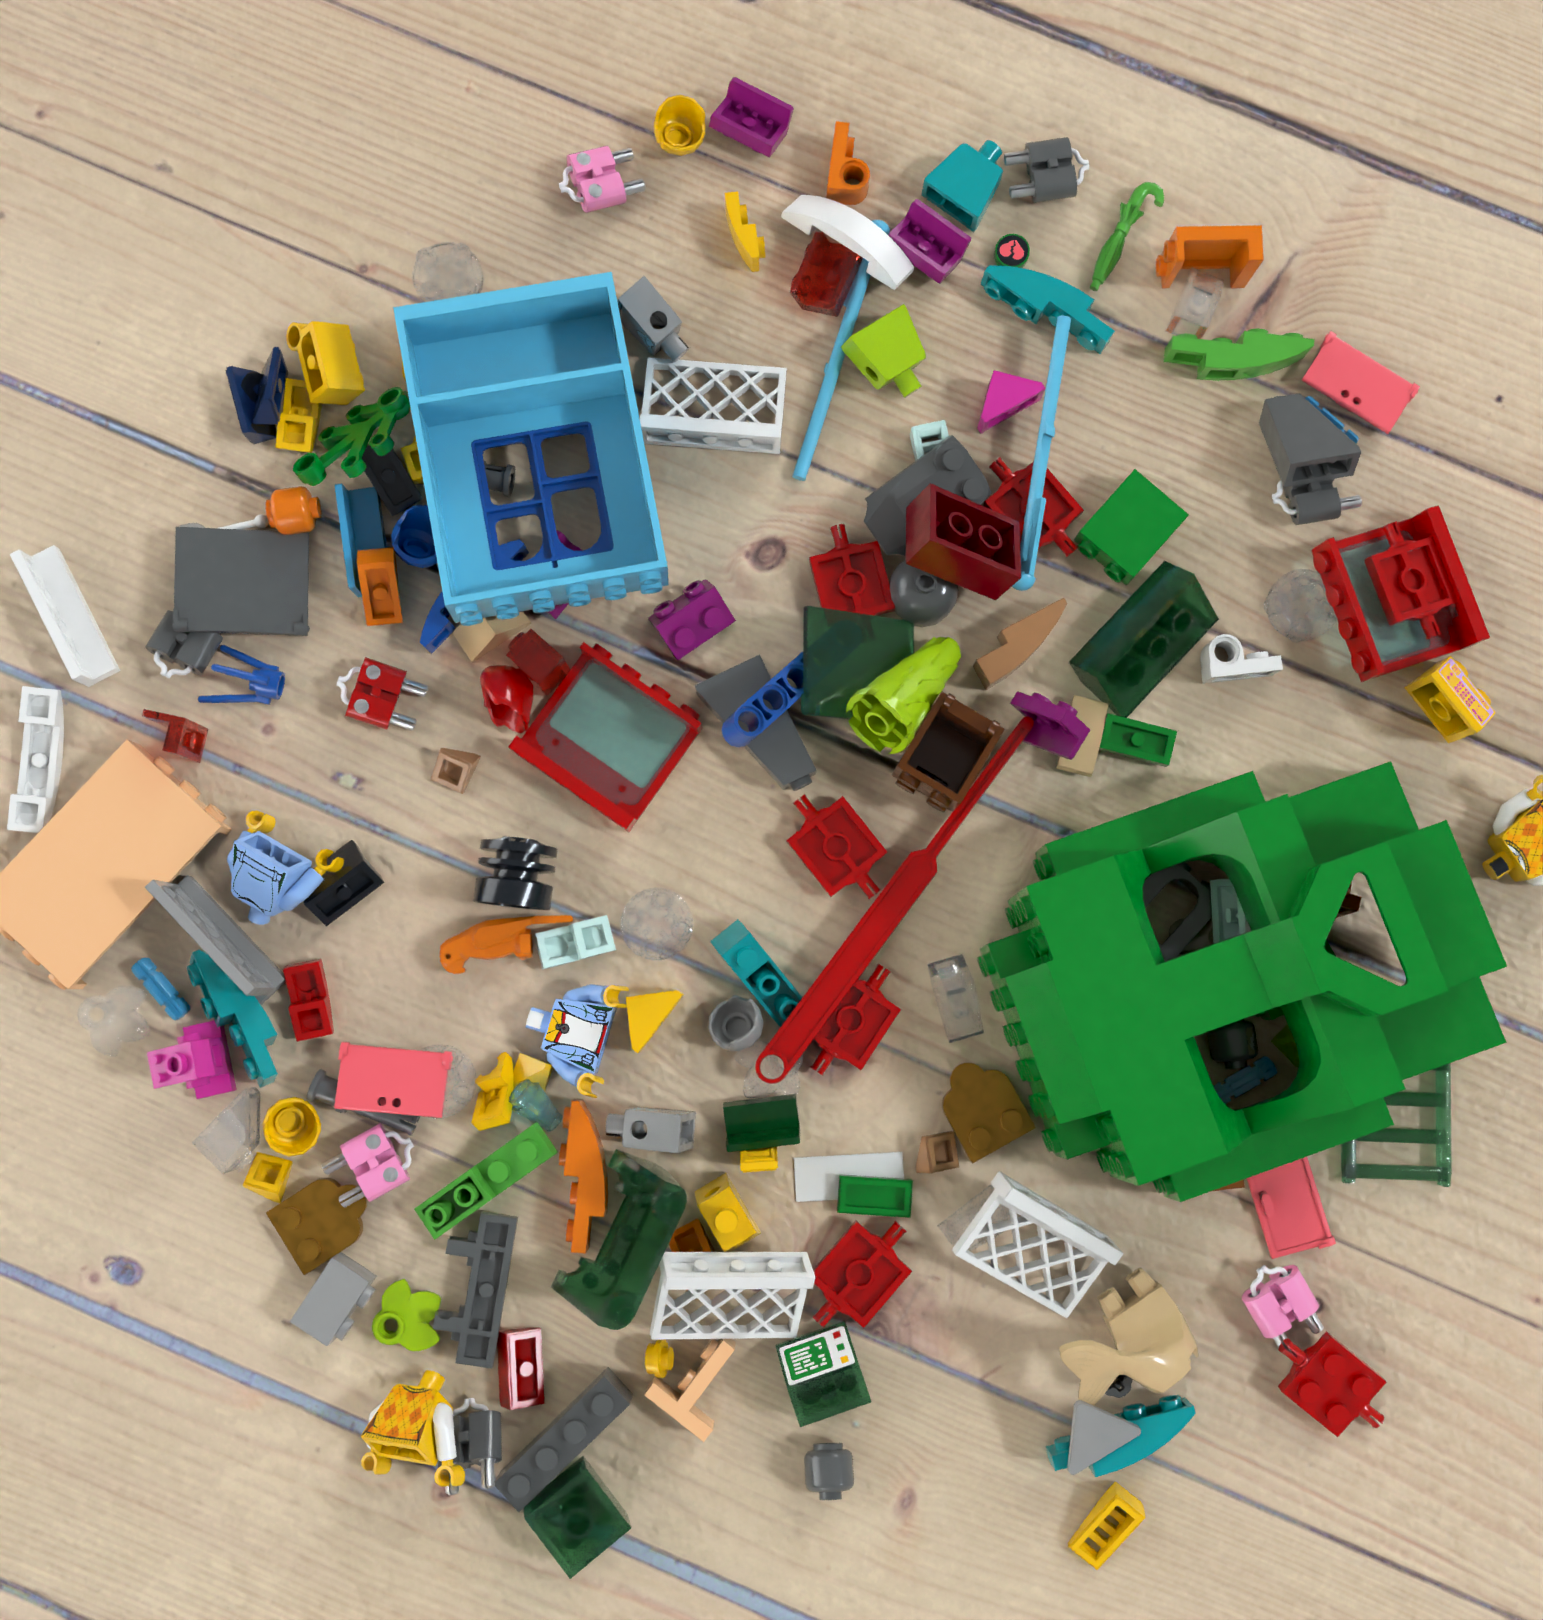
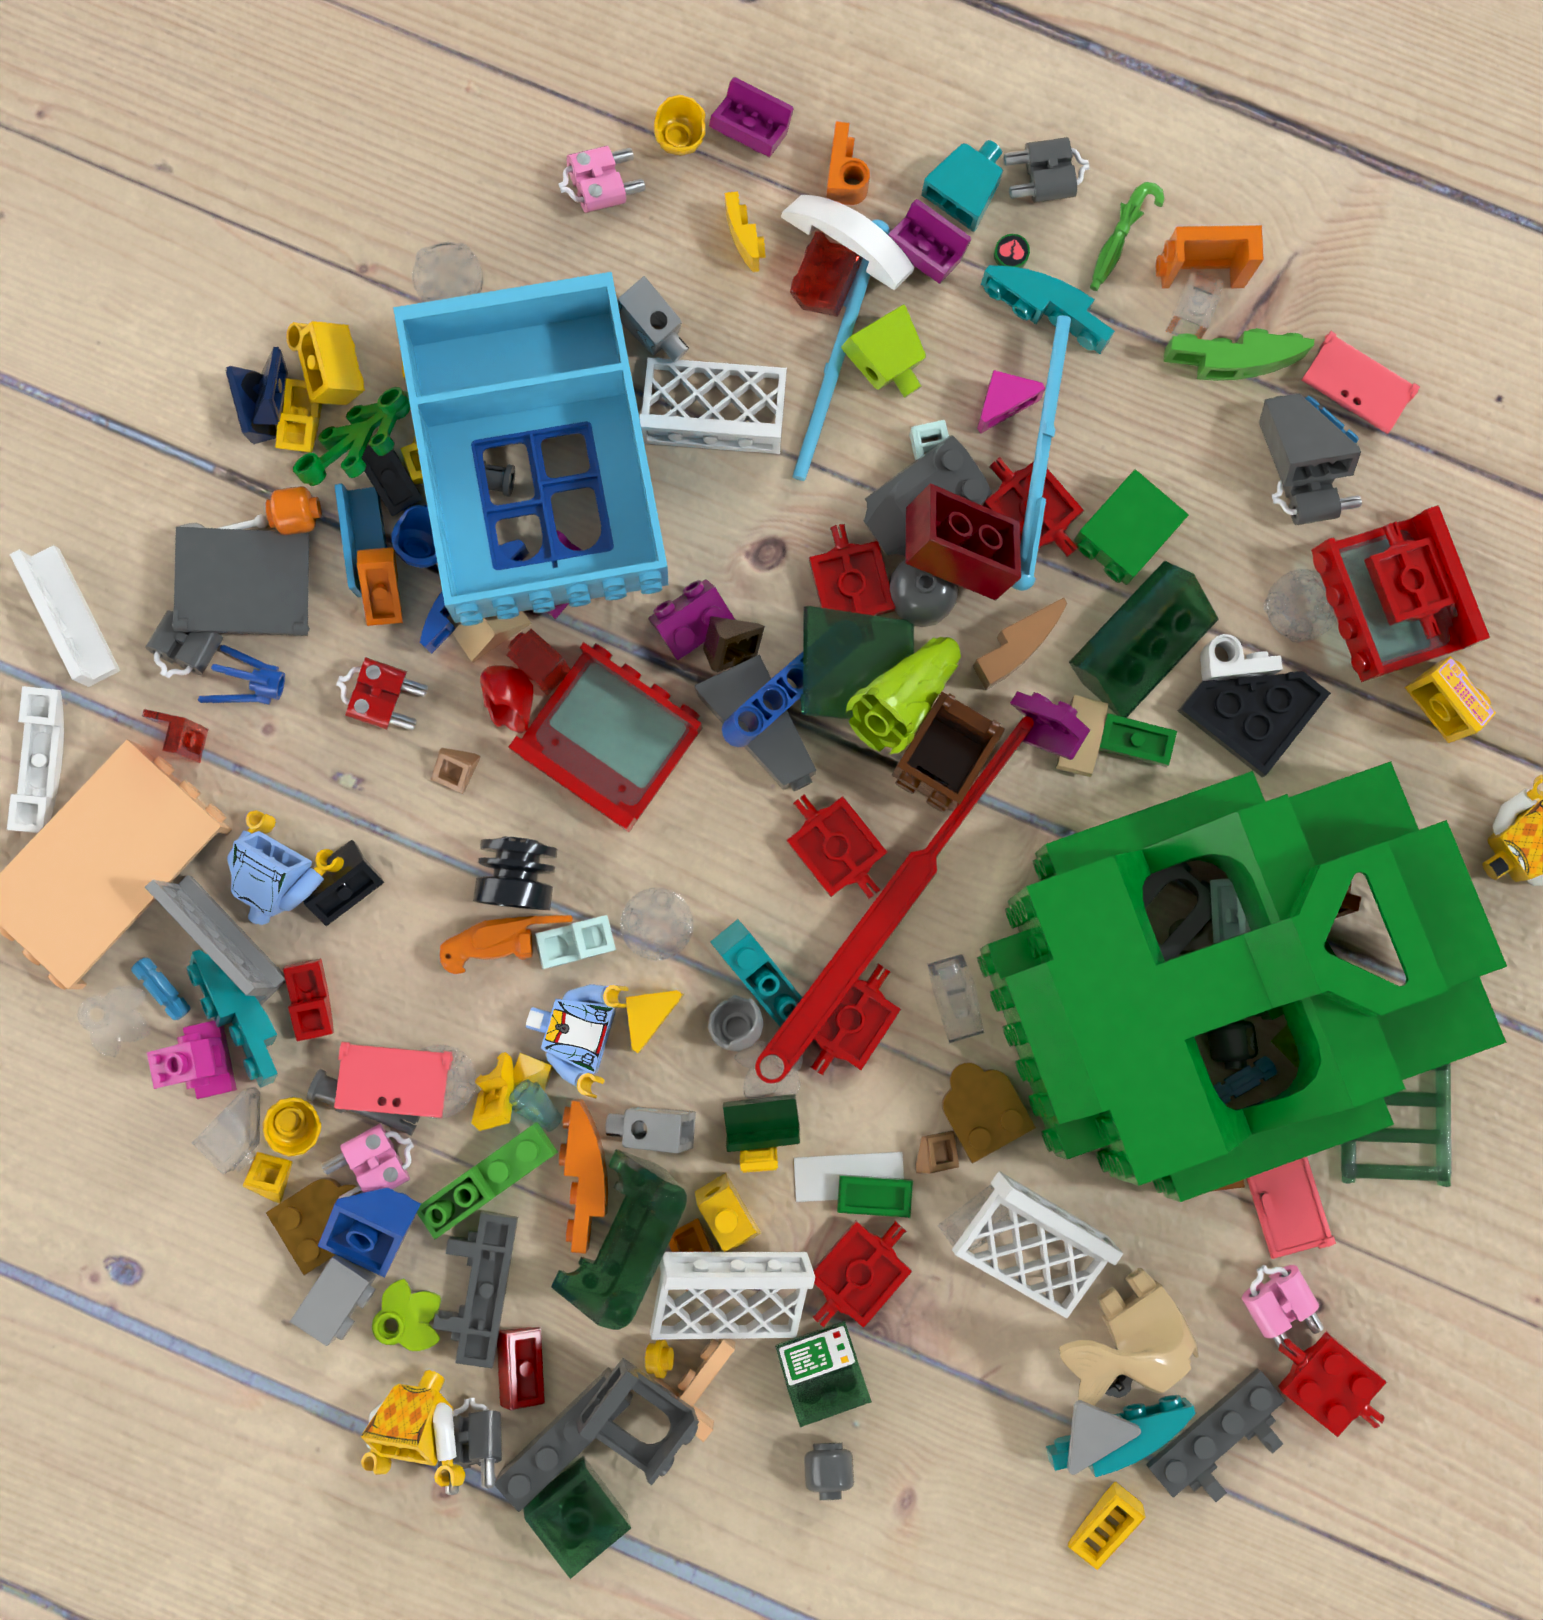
none -> blue slope [318,1187,421,1278]
none -> dark grey panel [576,1358,699,1485]
none -> dark brown slope [703,616,765,672]
none -> dark grey hinge [1146,1368,1286,1502]
none -> black plate [1178,671,1331,777]

